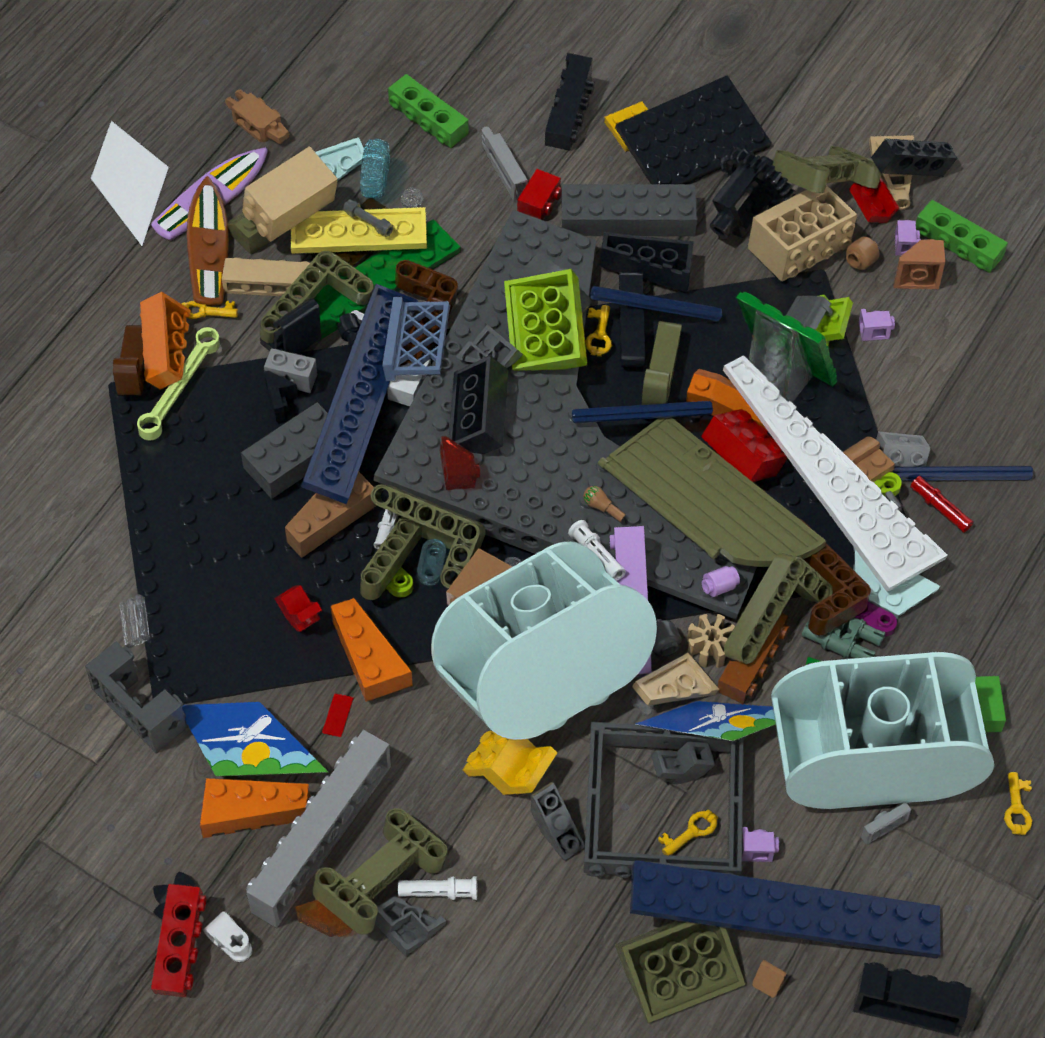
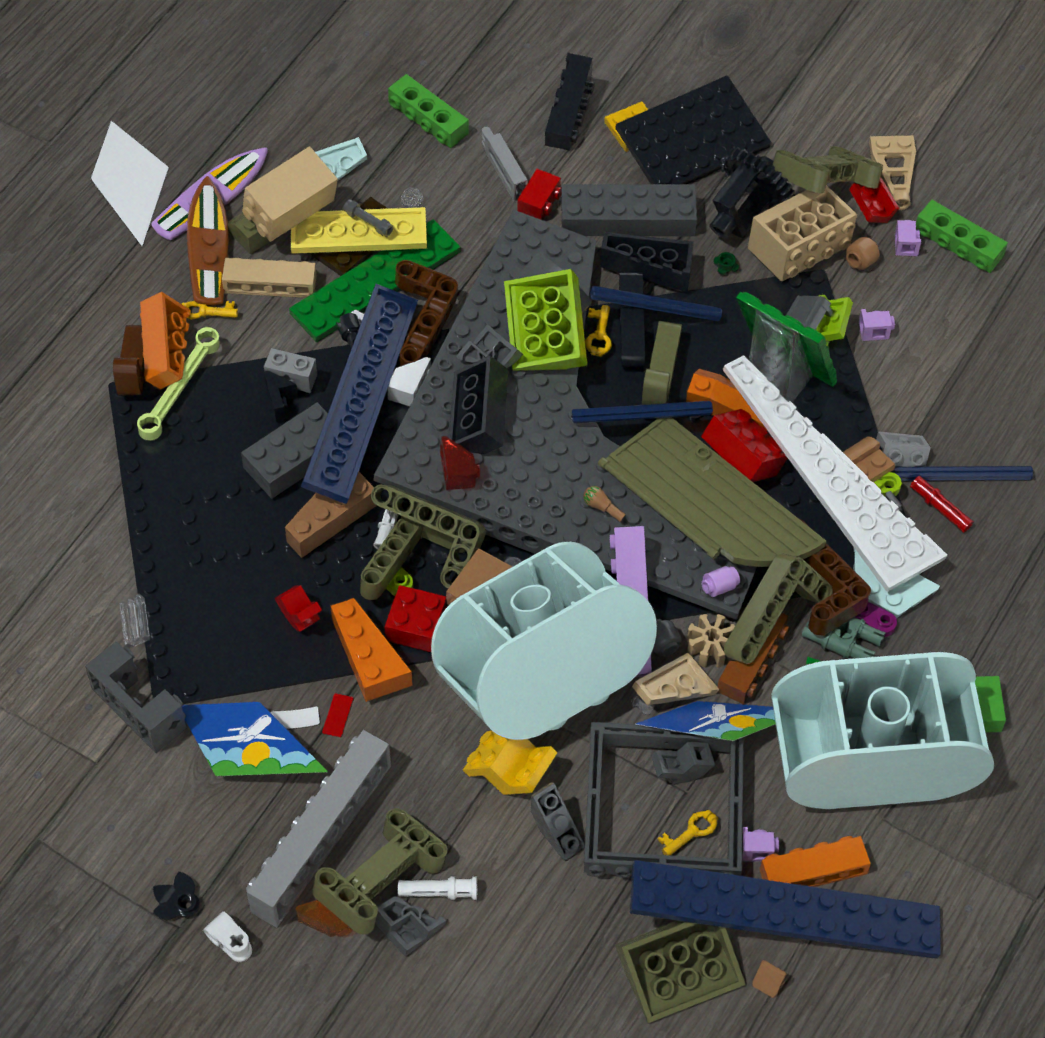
red brick [151,884,206,997] -> none
orange wedge [200,778,310,838] -> none
medium nougat hinge [225,89,289,144] -> none
olive beam [260,251,373,343] -> none
black piece [260,298,321,354] -> none
clear light blue gear [360,139,390,199] -> none
sand blue fence [383,297,450,381] -> none
clear light blue plate [417,539,446,586] -> none
white pin [568,520,626,581] -> none
black piece [853,962,971,1037] -> none
light grey plate [861,802,911,844] -> none
black brick [871,138,958,177] -> none
nougat slope [893,239,945,289] -> none
yellow piece [1004,772,1032,835] -> none
none -> white sticker [271,706,320,729]
none -> red brick [385,585,447,652]
none -> dark green plate [713,252,739,275]
none -> orange brick [760,836,871,887]

